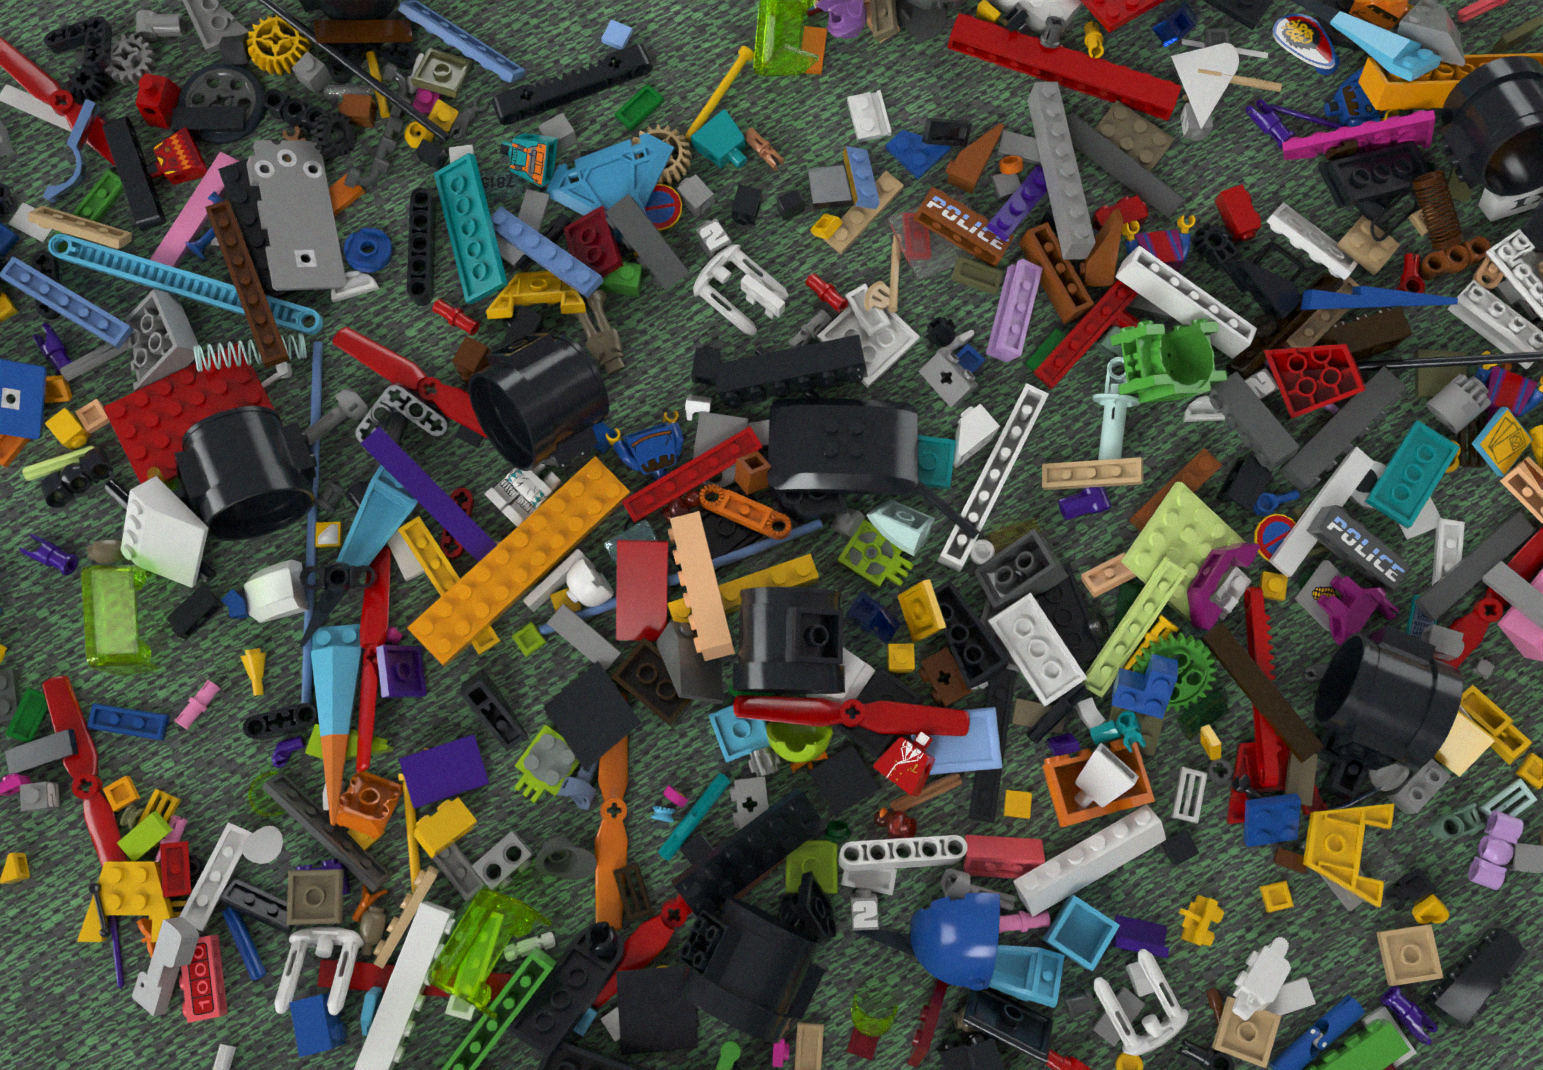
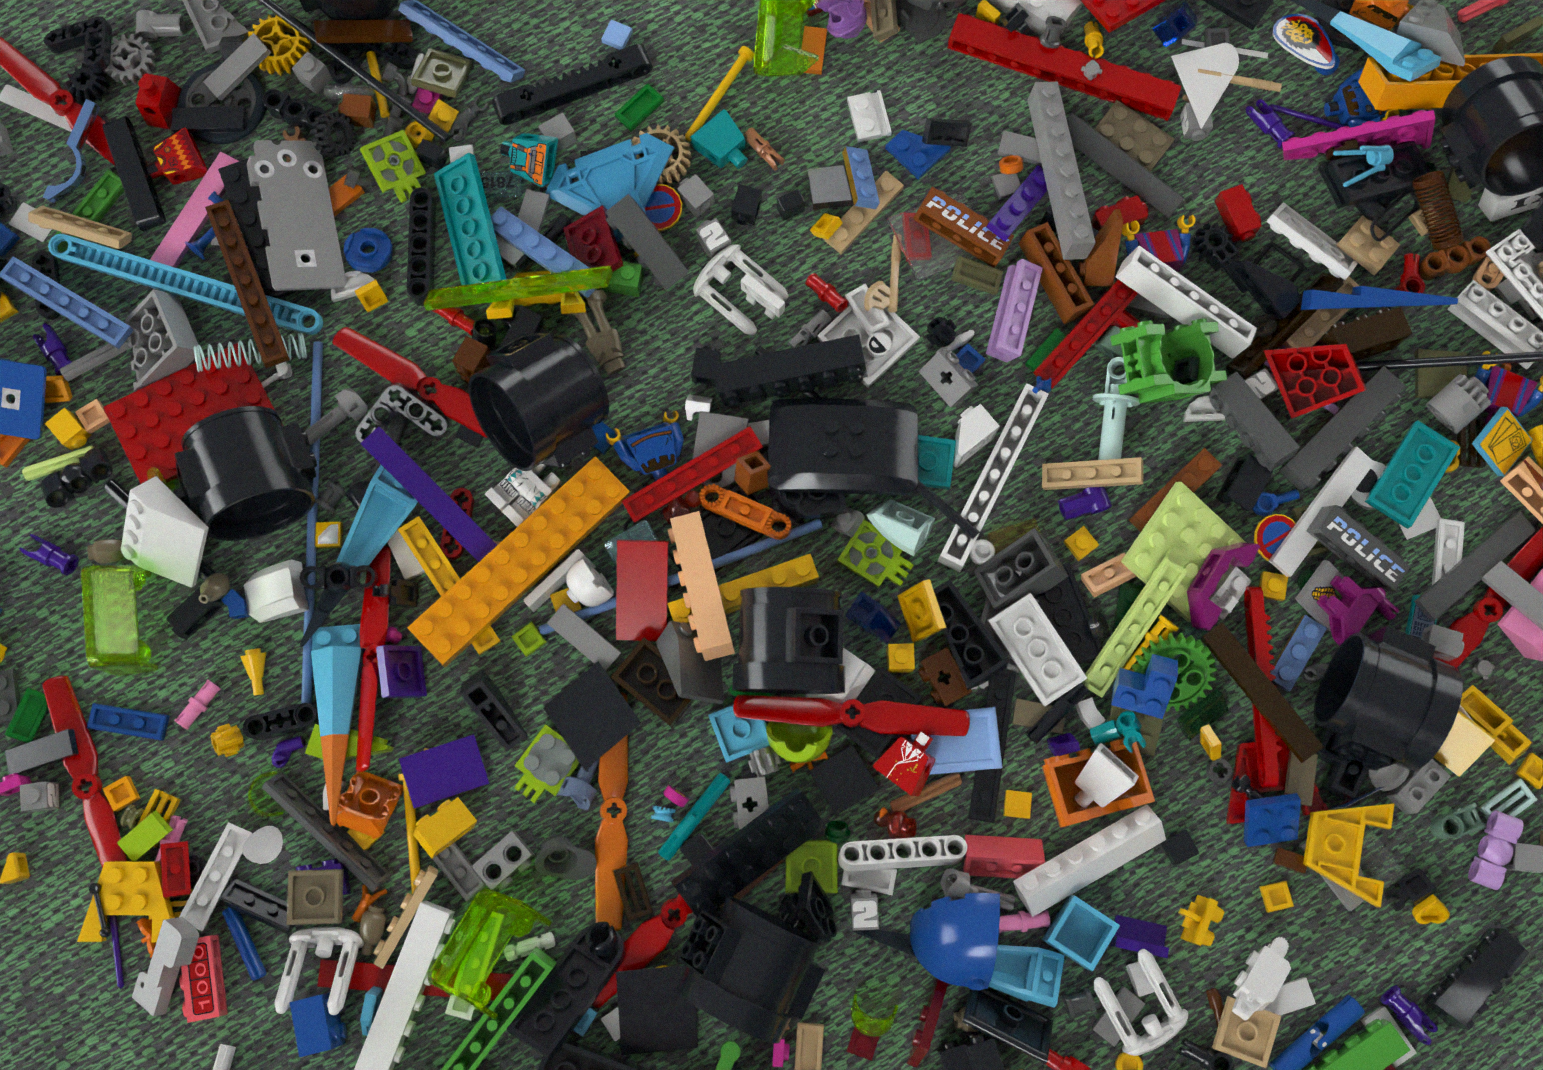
dark orange slope [945,123,1004,194] -> none
white tile [1171,767,1208,824] -> none
tan plate [1376,924,1443,986] -> none
none -> dark tan plant [199,573,230,604]
none -> light grey tile [203,33,271,101]
none -> yellow gear [211,723,244,757]
none -> yellow plate [355,279,389,313]
none -> lime piece [360,130,426,203]
none -> black plate [372,579,419,608]
none -> clear neon green tile [423,266,613,311]
none -> black wheel [472,318,498,350]
none -> white tile [866,332,891,358]
none -> blue hand [1032,376,1052,393]
none -> yellow plate [1063,526,1099,561]
none -> light grey piece [1081,60,1102,80]
none -> black tile [1173,356,1200,384]
none -> medium blue plate [1270,615,1327,692]
none -> medium azure plant [1333,145,1394,187]

